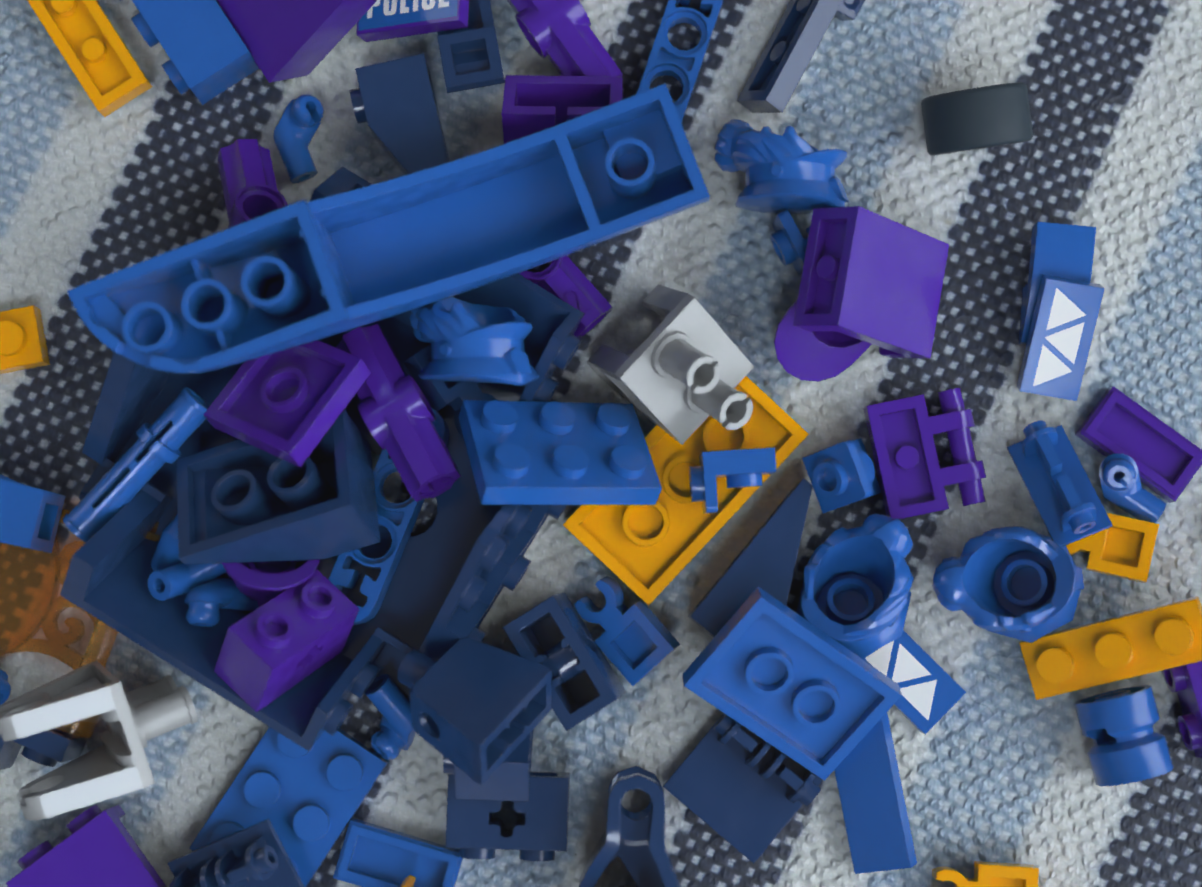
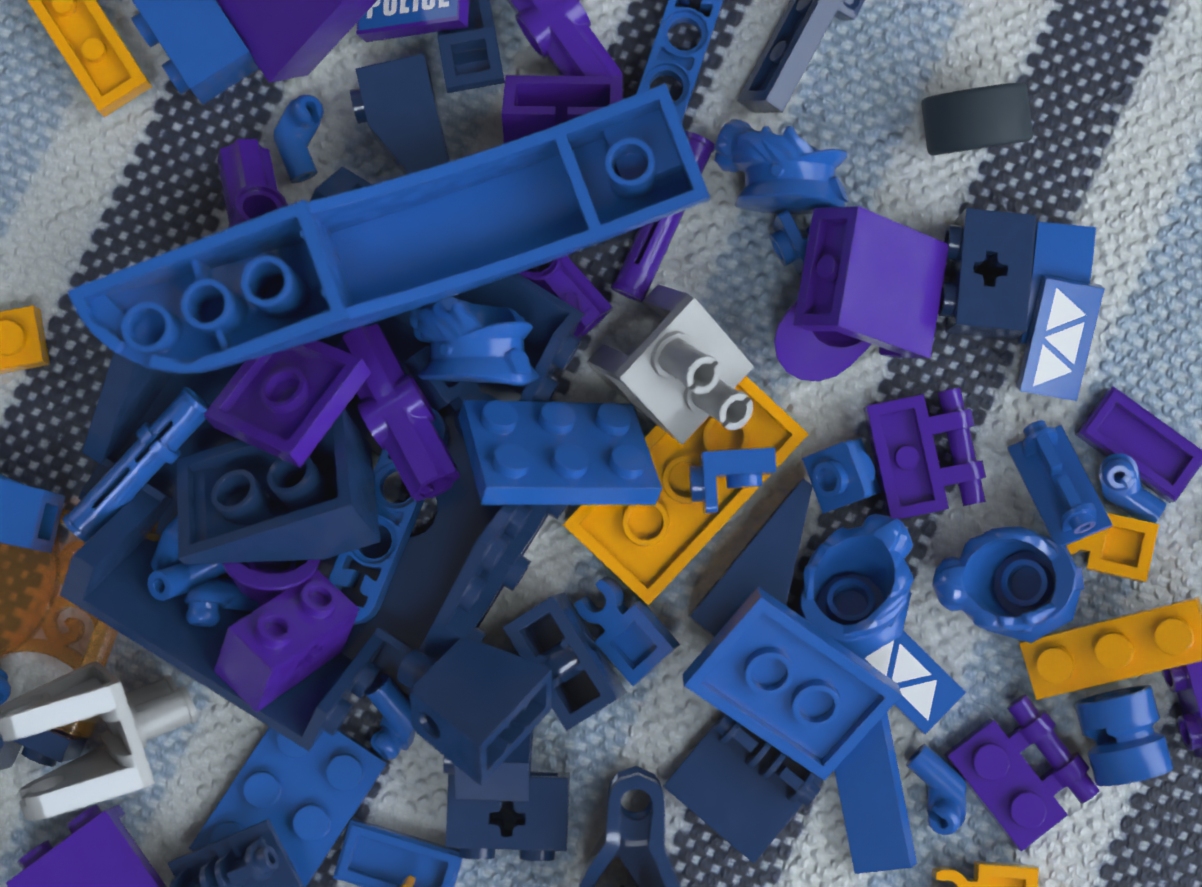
none -> dark purple pin [610,131,715,303]
none -> blue arm [906,744,966,835]
none -> dark blue brick [938,208,1037,340]
none -> dark purple plate [944,694,1099,852]

